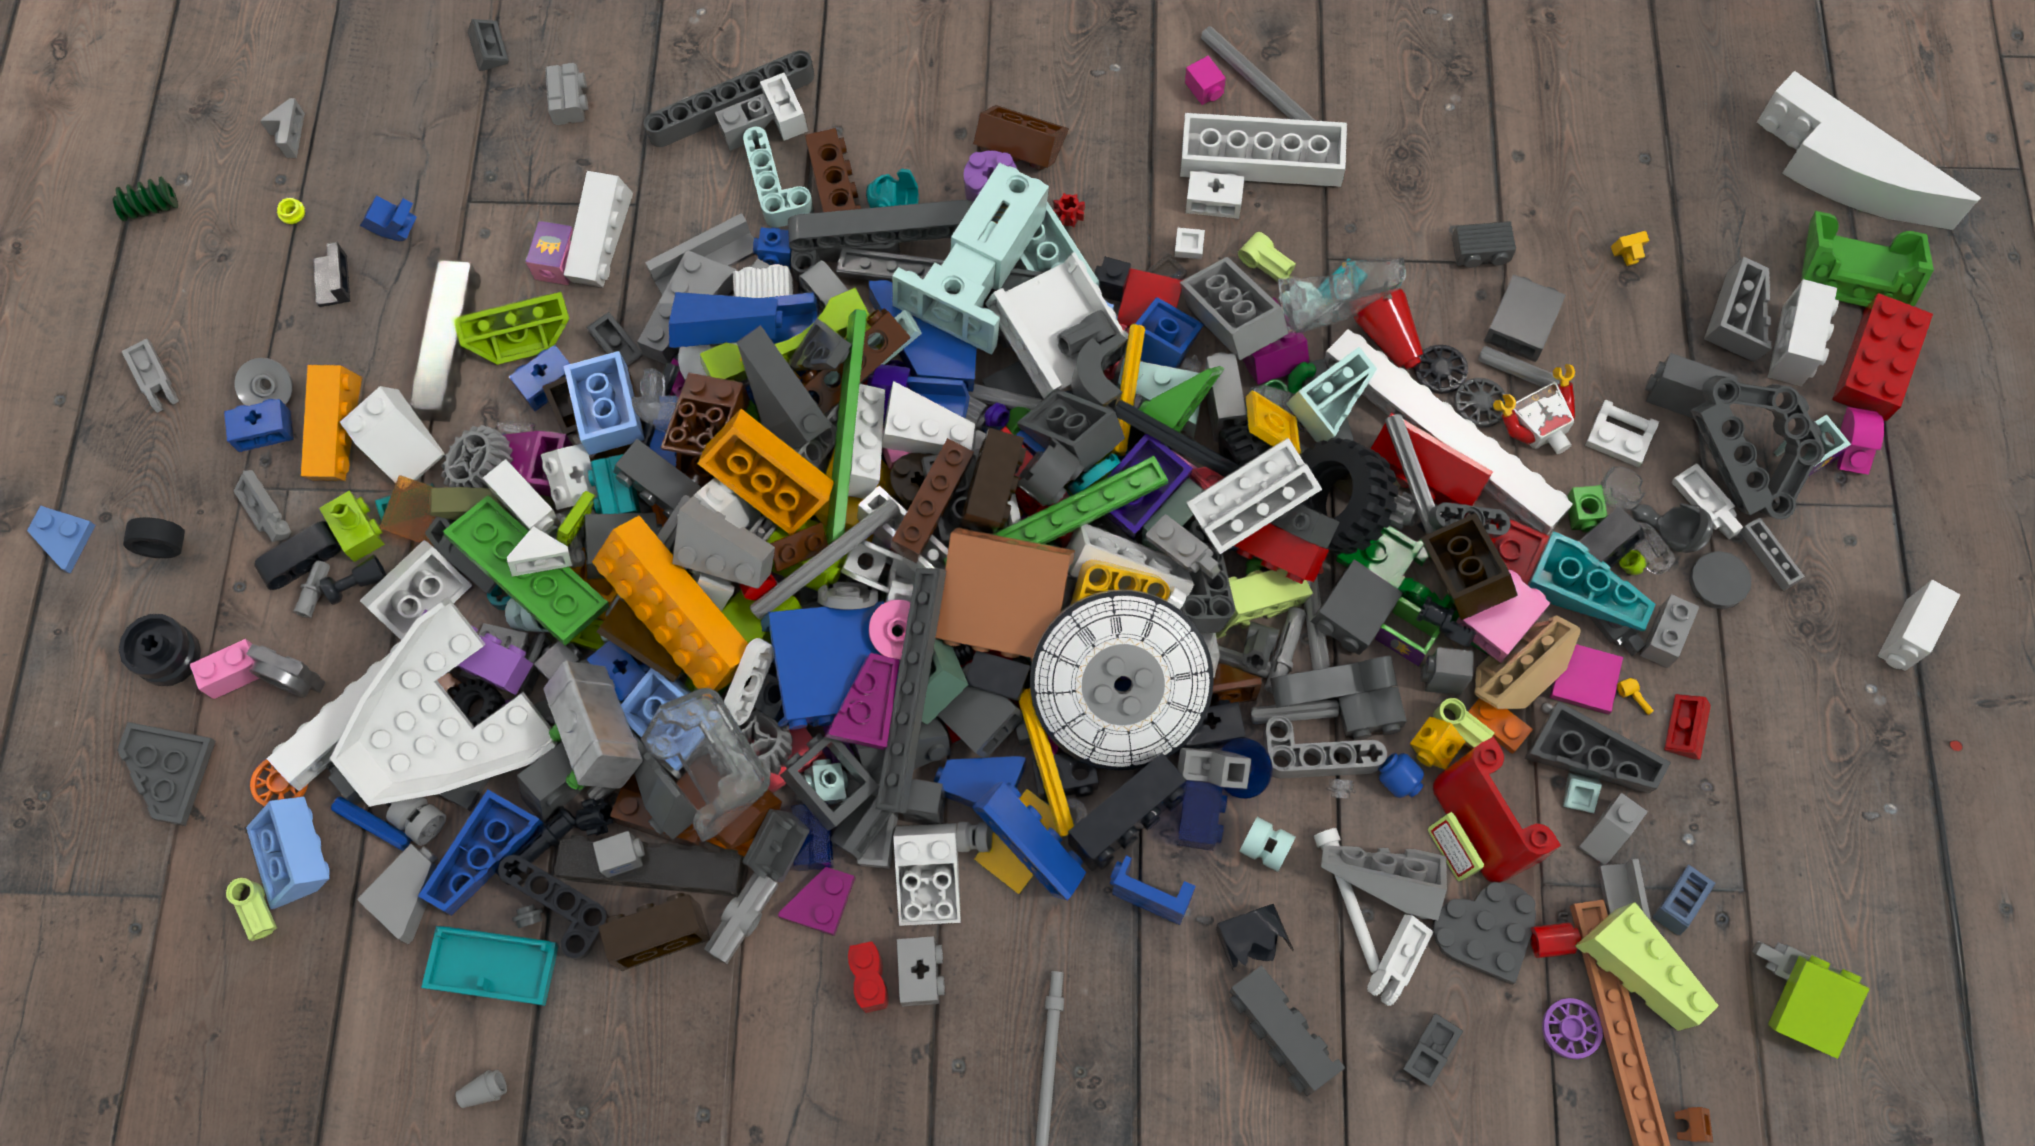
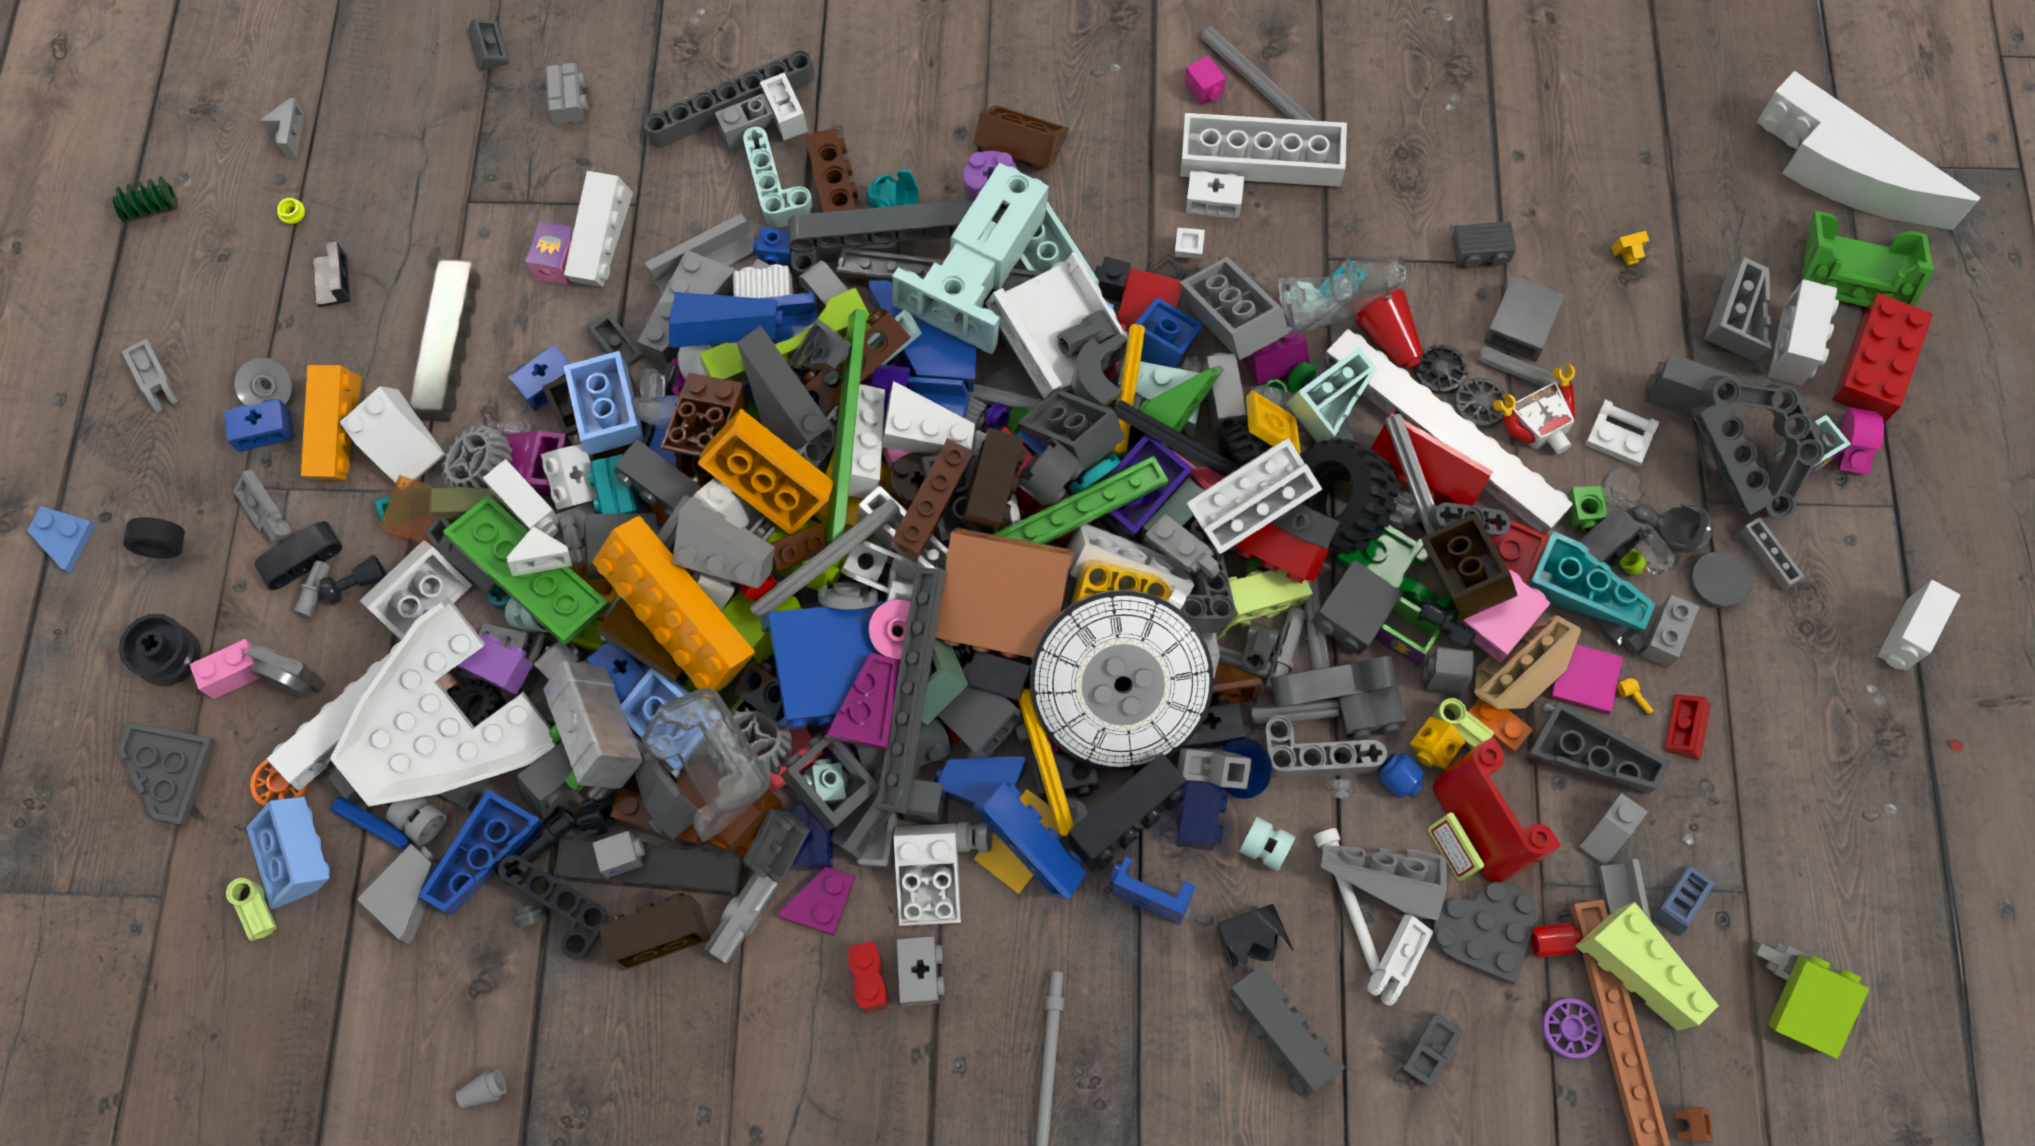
lime brick [319,490,385,562] -> none
blue brick [360,195,417,241] -> none
teal container [421,926,559,1006] -> none
lime wedge [452,292,570,365] -> none
lime tile [556,491,595,547] -> none
white beam [721,638,774,726] -> none
red gear [1053,193,1085,228] -> none
yellowish green piece [1238,232,1296,283] -> none
light aqua slope [1563,773,1602,814] -> none
white hinge [1672,463,1743,539] -> none

